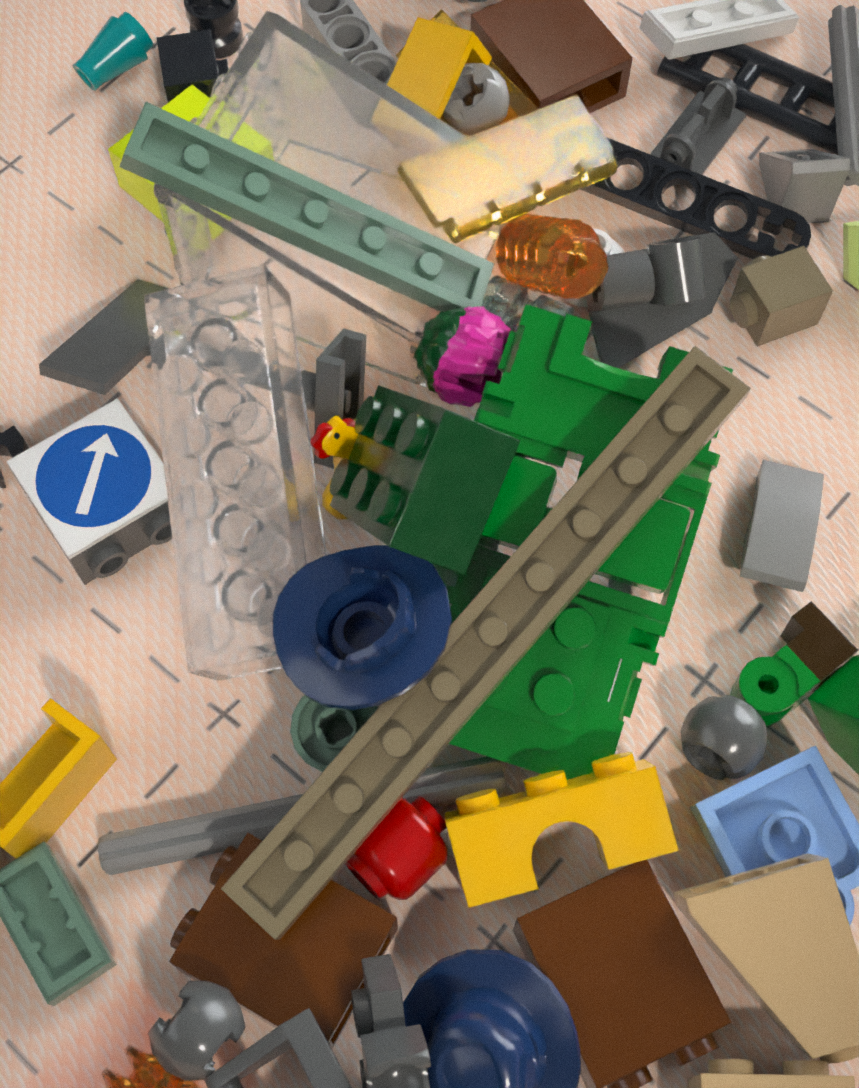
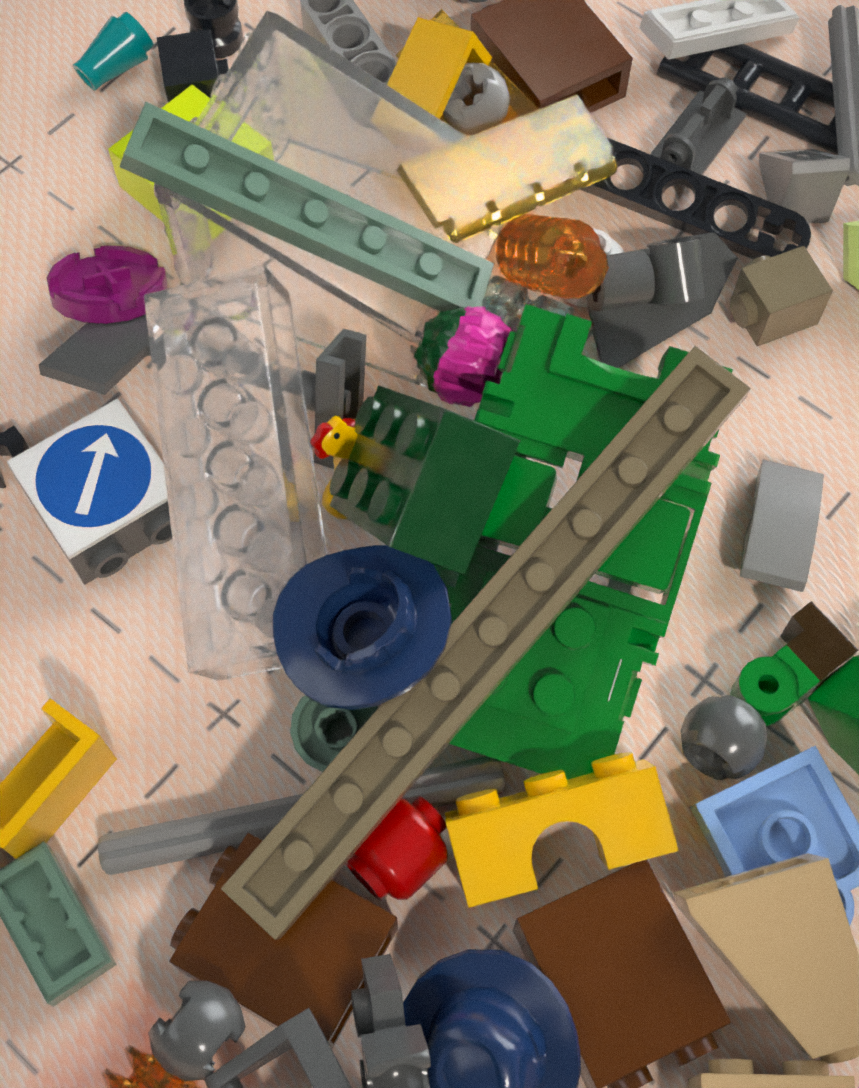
none -> magenta tile [46,245,168,324]

